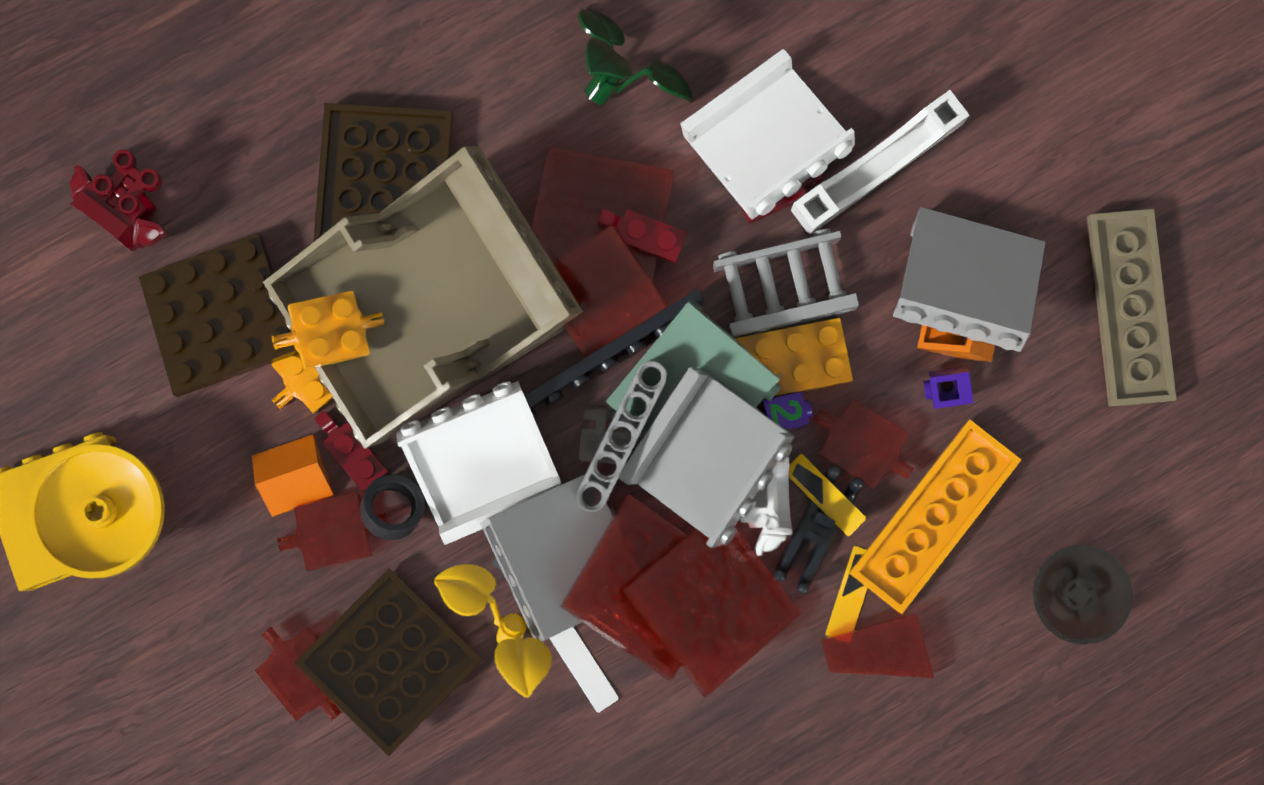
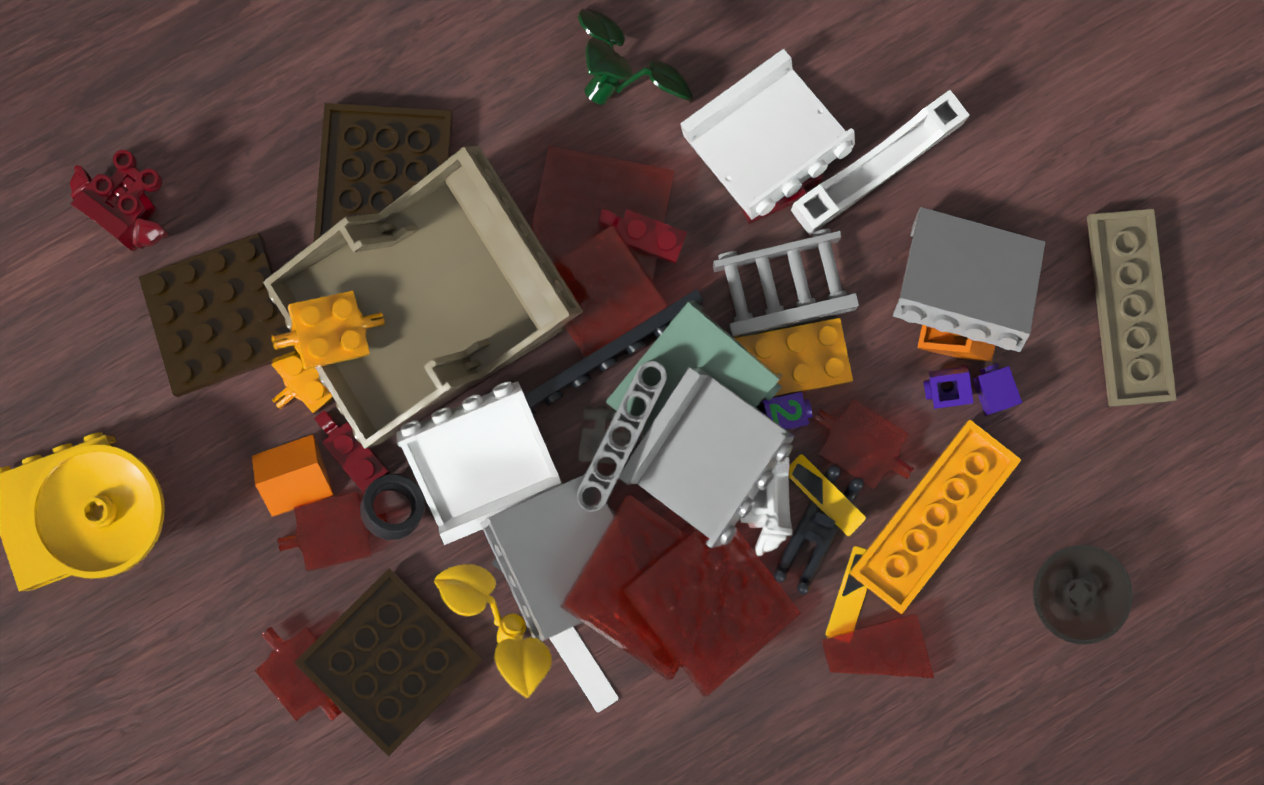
none -> dark purple brick [973,364,1022,416]

